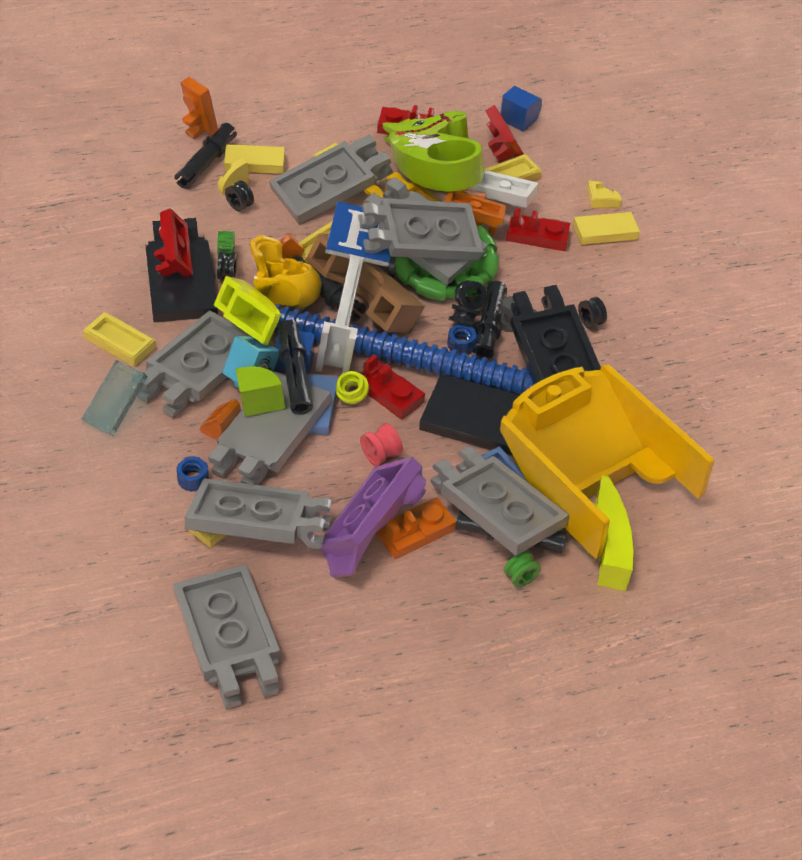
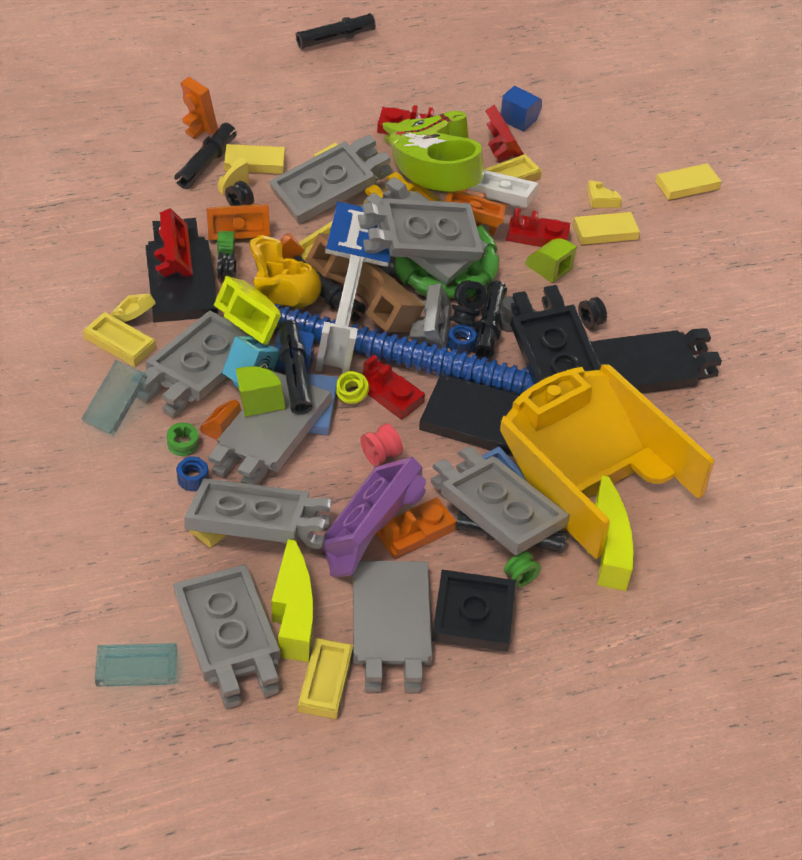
none -> clear light blue tile [95,643,178,687]
none -> light yellow tile [110,294,156,322]
none -> bright green bush [167,422,199,456]
none -> orange plate [206,204,270,240]
none -> neon yellow slope [271,539,313,662]
none -> black pin [296,13,376,49]
none -> light yellow tile [298,638,353,720]
none -> light grey tile [353,561,432,693]
none -> light grey hinge [410,283,452,349]
none -> black plate [431,569,516,652]
none -> lime brick [525,239,577,283]
none -> black tile [590,328,722,393]
none -> light yellow tile [655,163,722,200]

